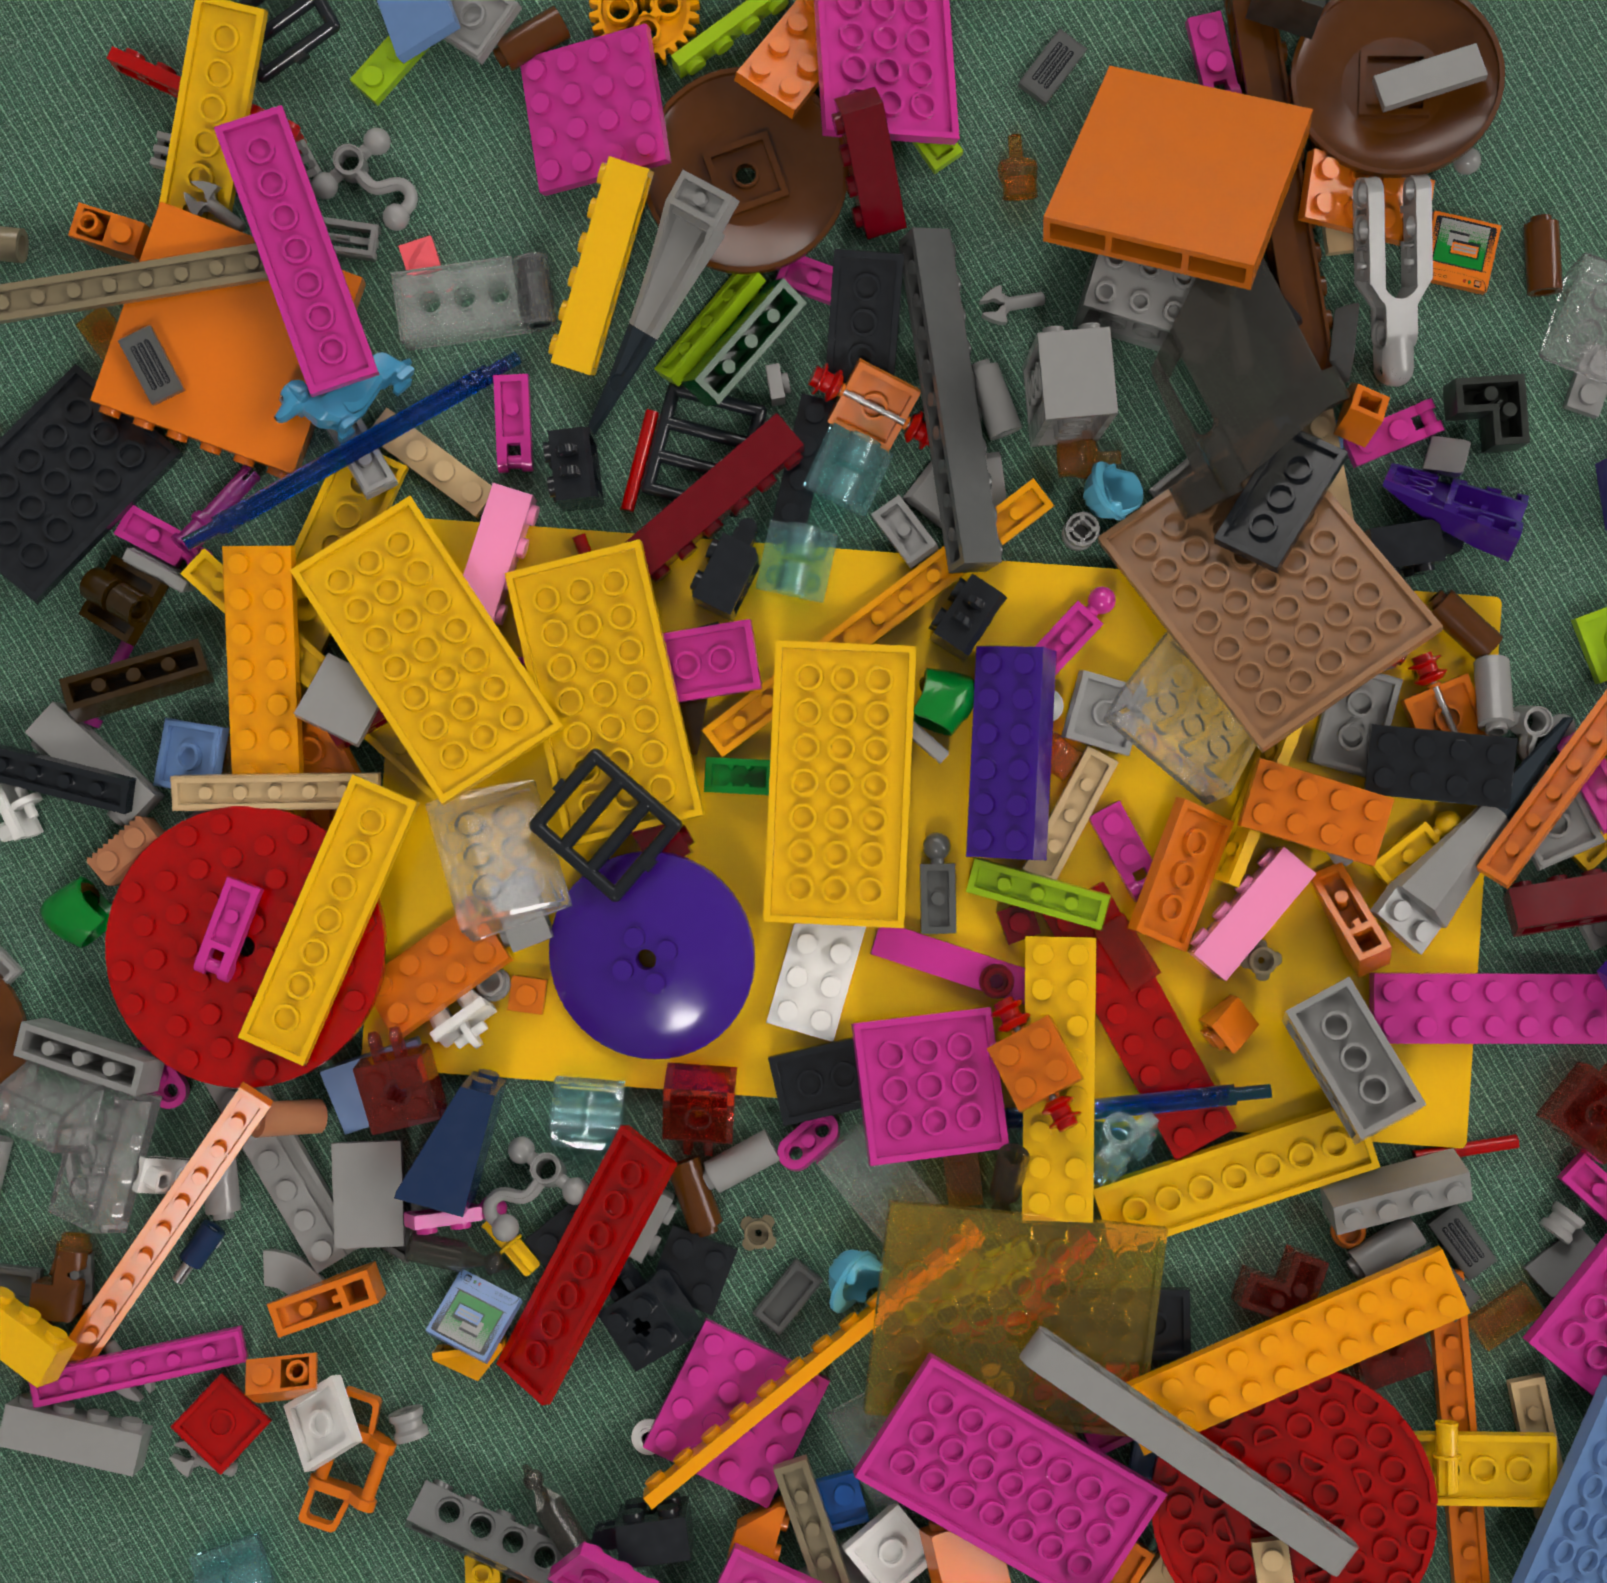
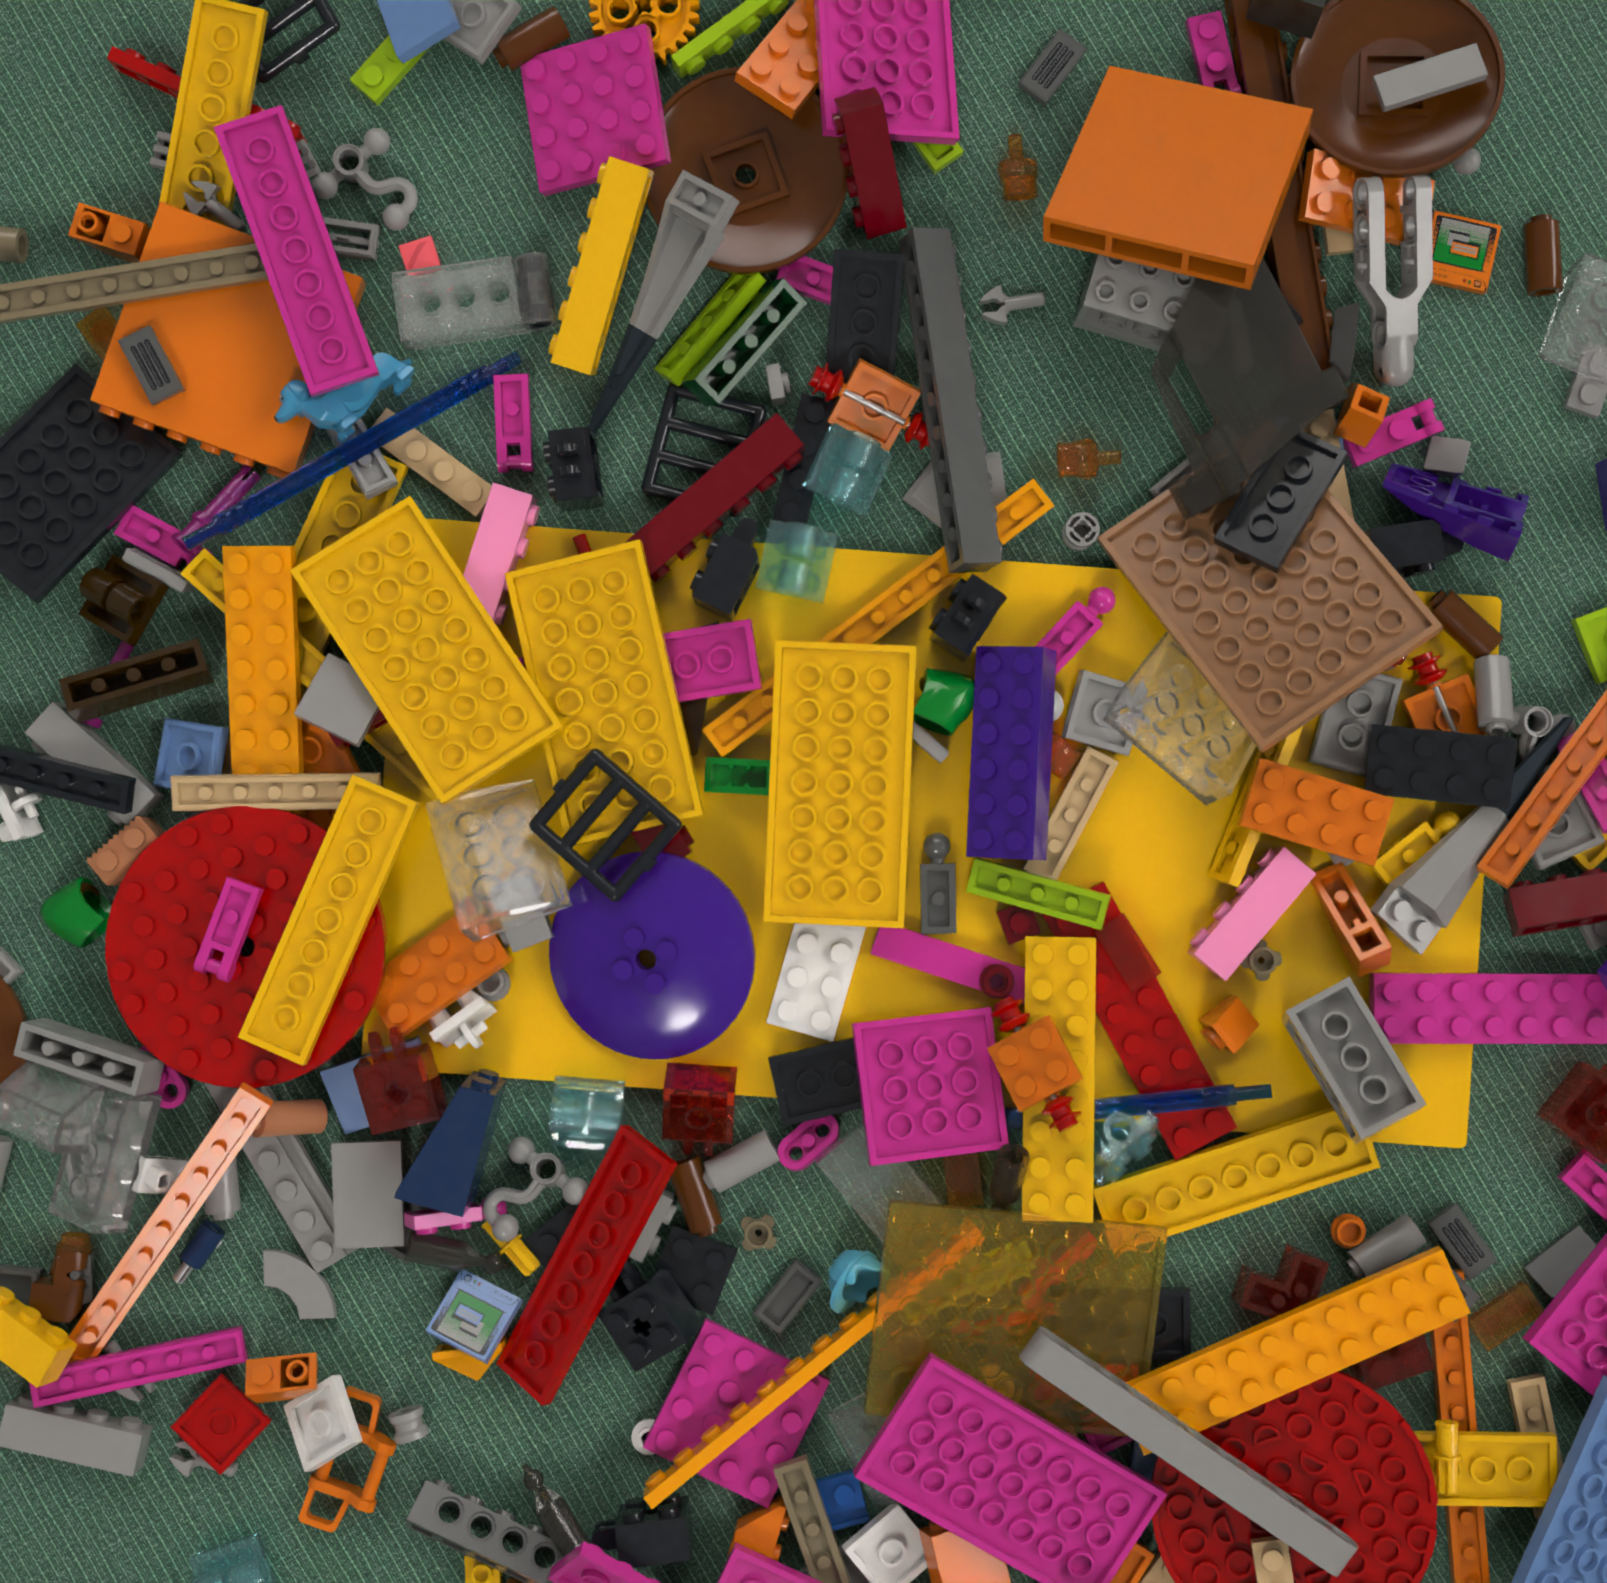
orange slope [267,1261,387,1338] -> none
orange plate [507,975,548,1015] -> none
red bar [620,409,659,513] -> none
light grey plate [871,495,939,569] -> none
light grey brick [971,359,1022,440] -> none
light grey brick [1022,322,1118,447] -> none
medium azure piece [1083,461,1144,521] -> none
dark pink plate [1089,801,1152,903] -> none
orange plate [1127,797,1234,952] -> none
light grey brick [1320,1148,1473,1235] -> none
red bar [1412,1134,1519,1158] -> none
pearl dark grey brick [1443,374,1530,453] -> none
light grey wheel [1539,1201,1586,1245] -> none

